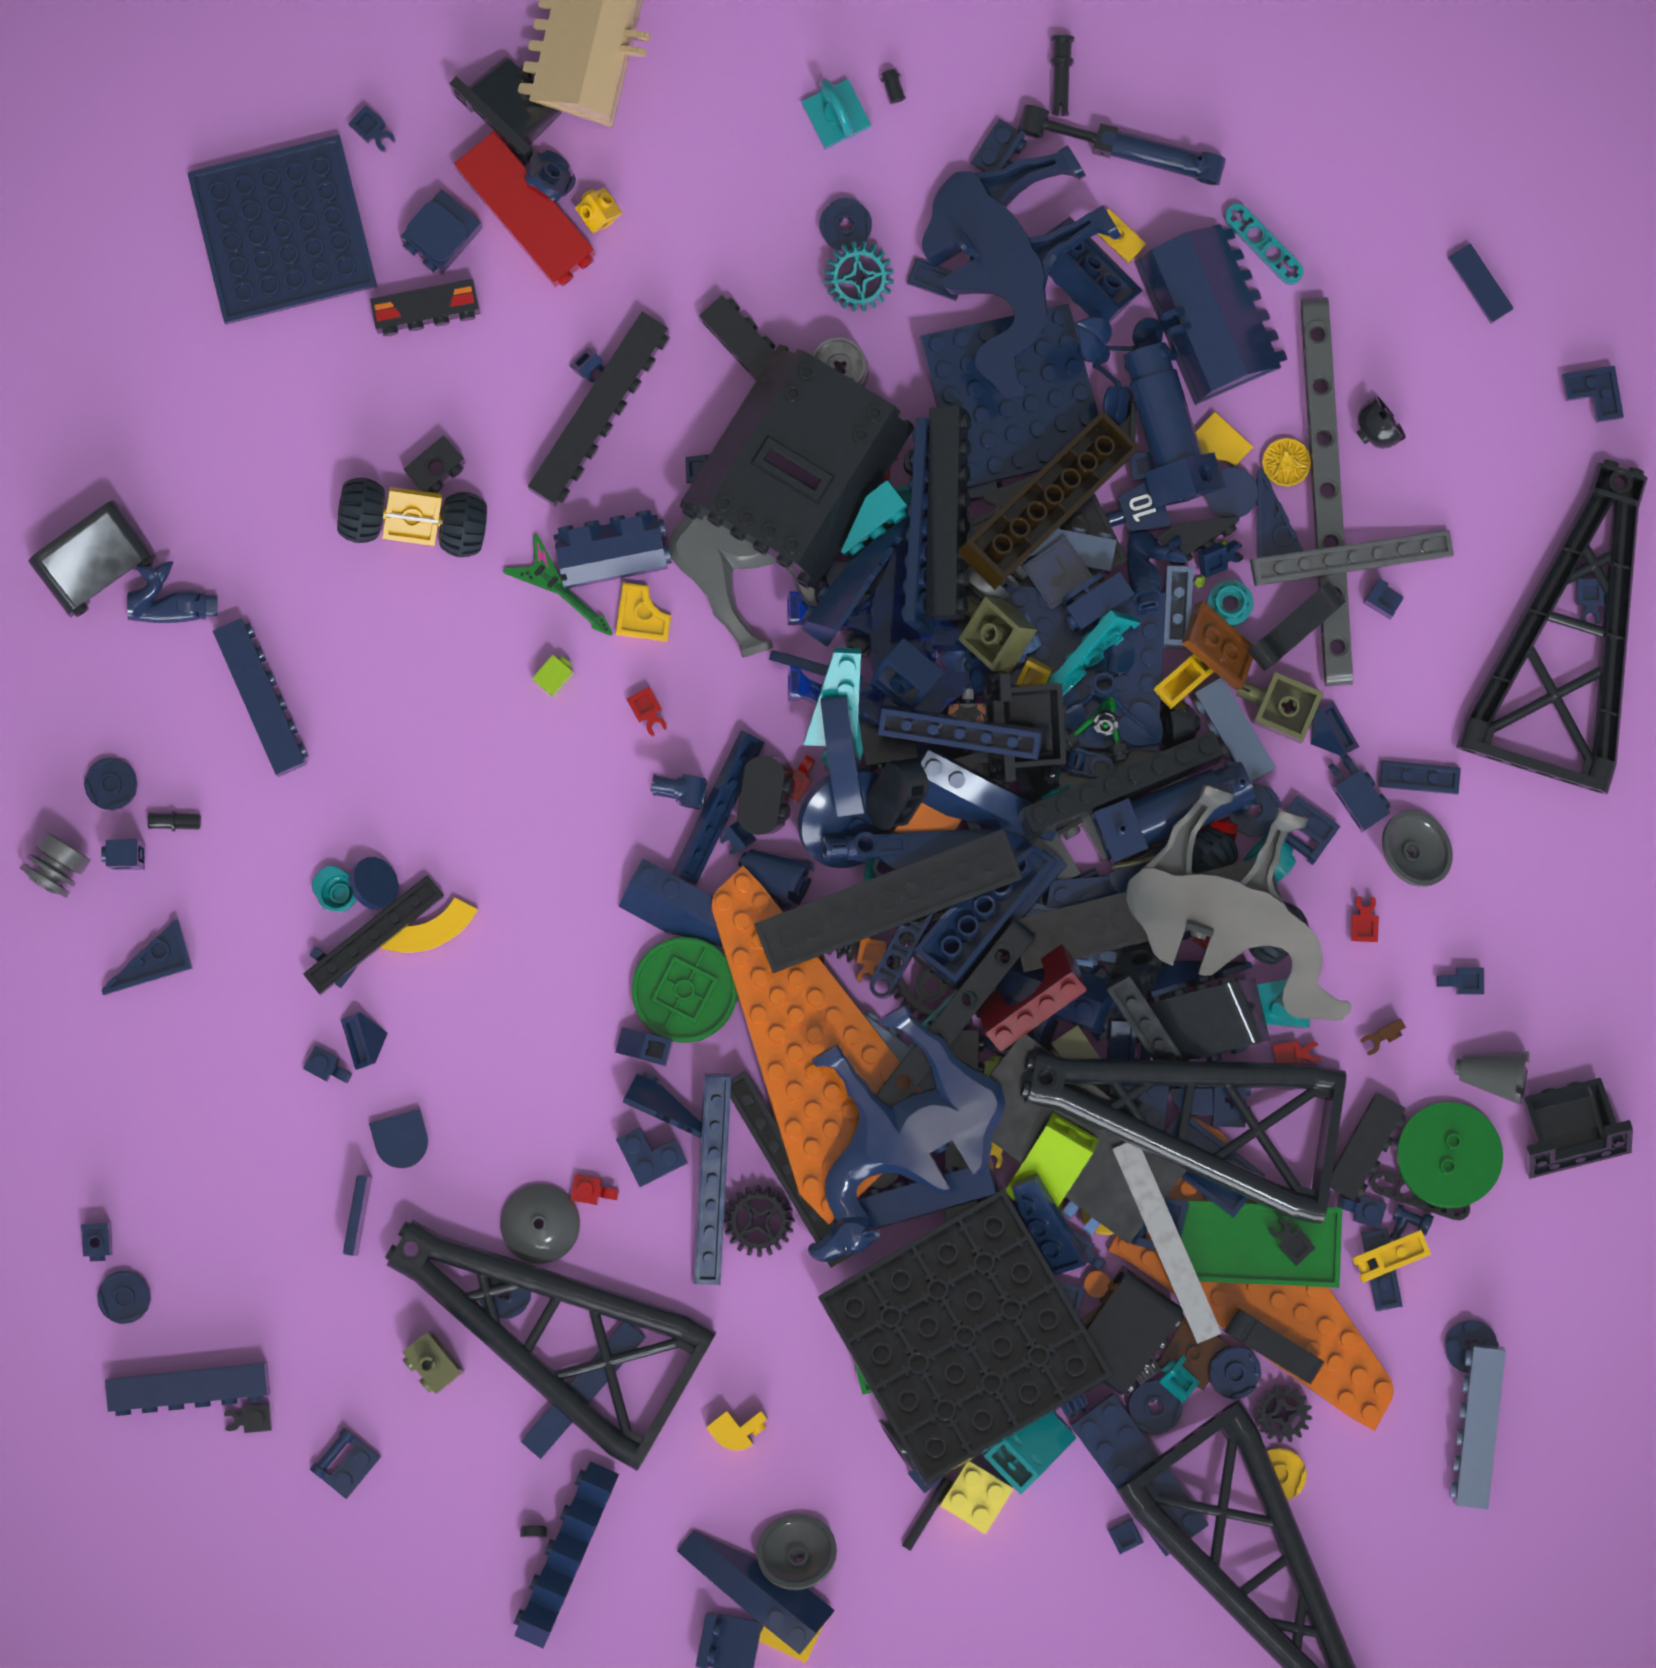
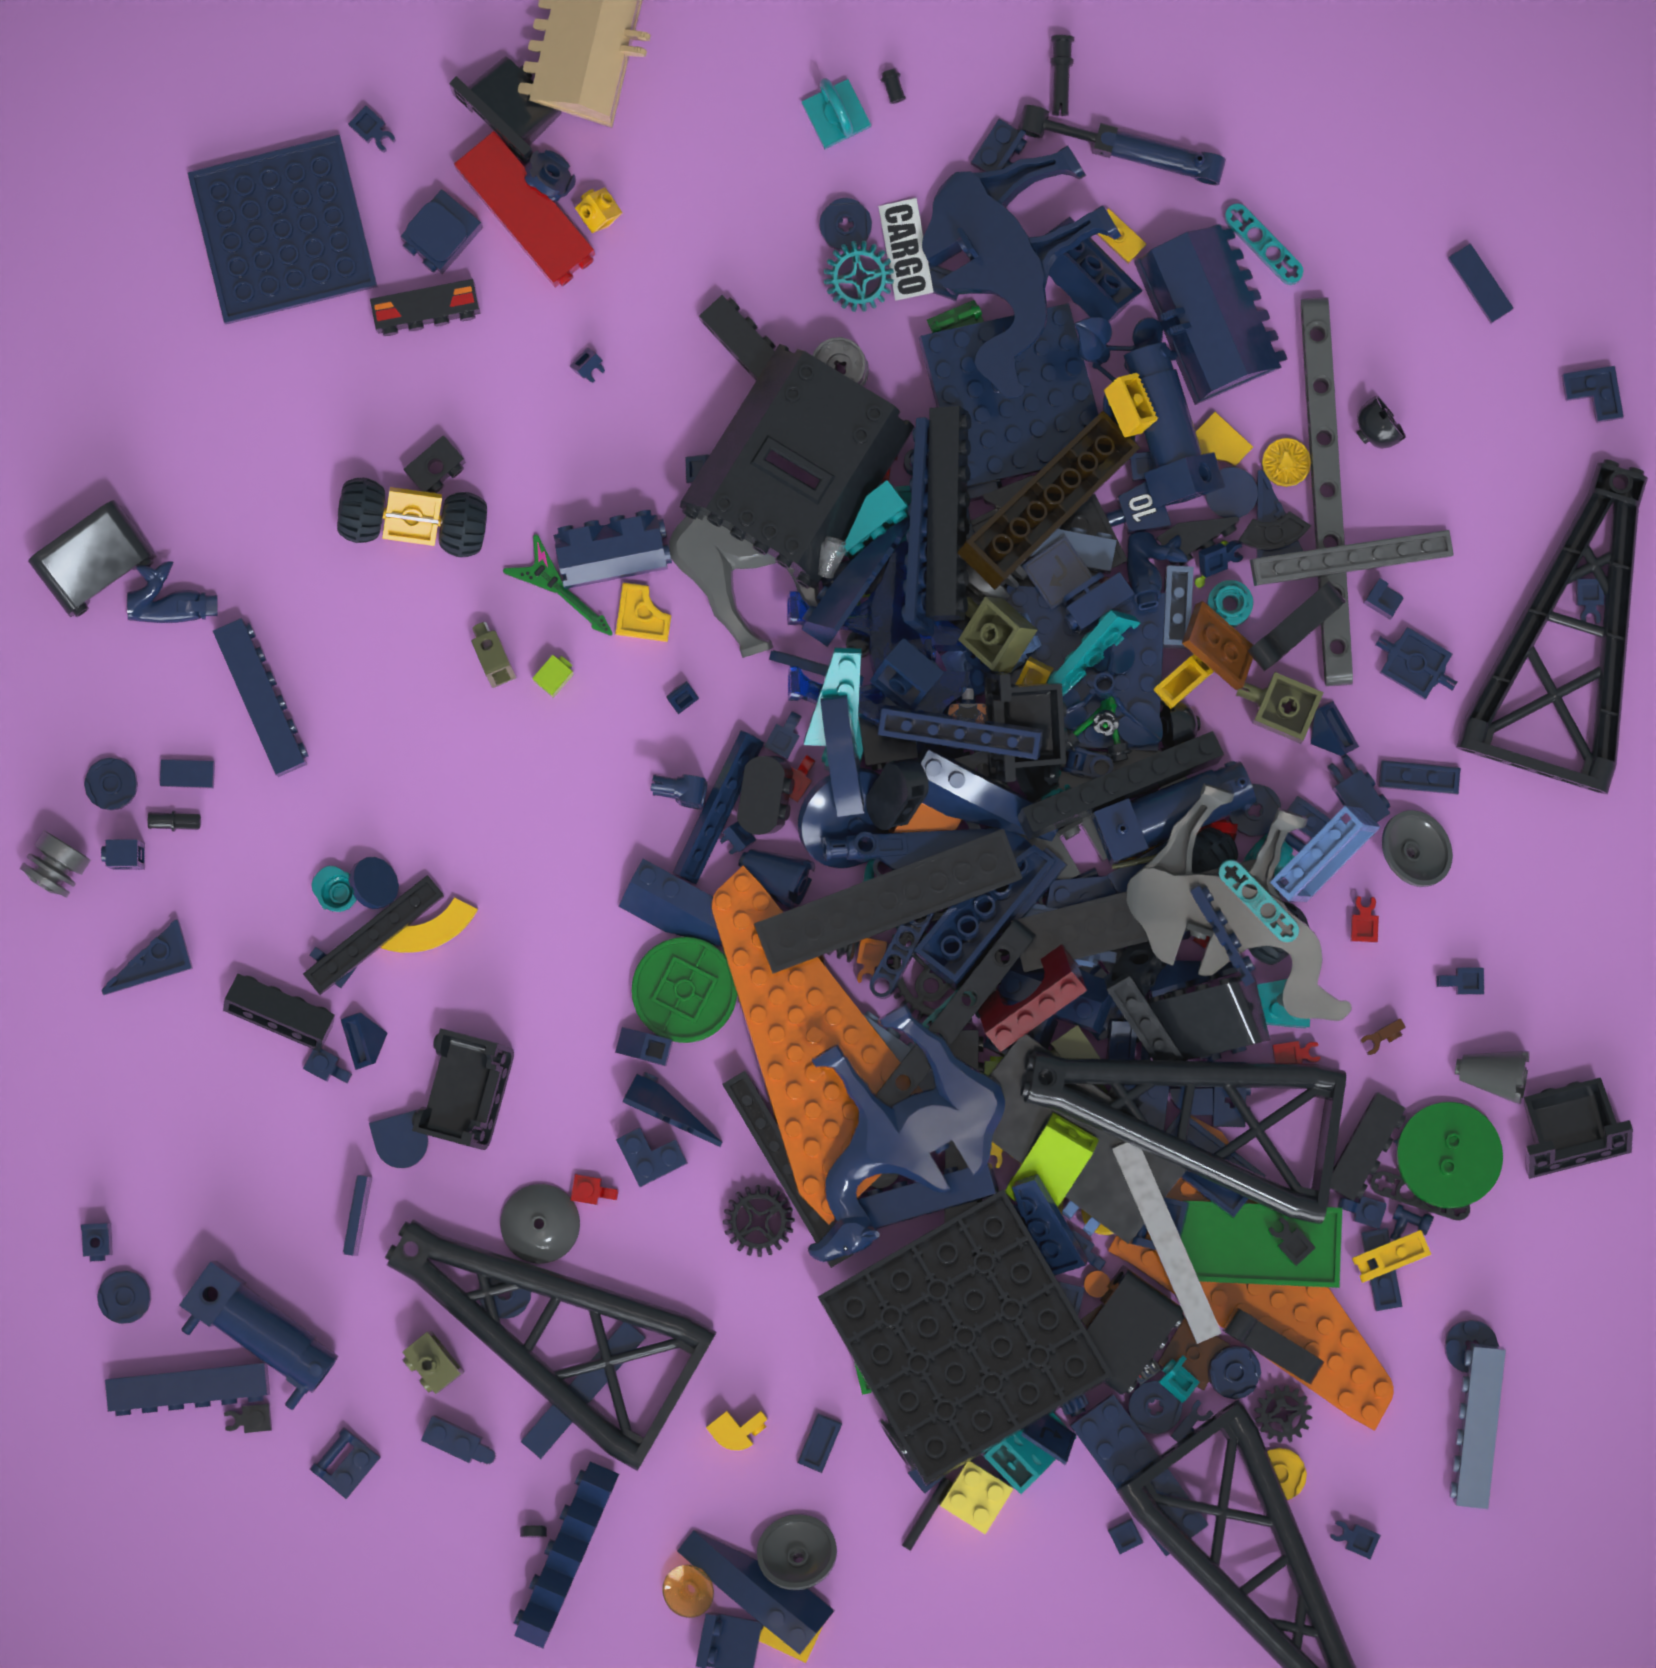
black brick [528,311,670,507] -> none
red plate [626,687,667,737] -> none
dark blue tile [693,1073,732,1285] -> none
sand blue brick [1192,678,1276,783] -> none
none -> dark blue tile [160,760,215,788]
none -> dark blue piece [179,1261,339,1410]
none -> black brick [223,974,335,1052]
none -> black windscreen [412,1028,514,1150]
none -> dark blue hinge [421,1415,496,1465]
none -> olive torso [471,622,517,688]
none -> clear yellow dish [663,1565,714,1618]
none -> dark blue slope [666,681,699,715]
none -> dark blue plate [764,711,802,759]
none -> dark blue tile [797,1413,842,1473]
none -> clear cone [818,537,847,578]
none -> sticker [878,198,934,301]
none -> green hinge [927,300,984,333]
none -> dark blue piece [1021,1415,1076,1465]
none -> yellow brick [1104,373,1158,437]
none -> dark blue plate [1170,1400,1214,1442]
none -> dark blue wing [1189,883,1256,986]
none -> teal beam [1219,859,1299,942]
none -> black tile [1238,511,1311,550]
none -> medium blue window [1270,806,1381,902]
none -> dark blue plate [1330,1521,1381,1559]
none -> dark blue plate [1375,627,1458,700]

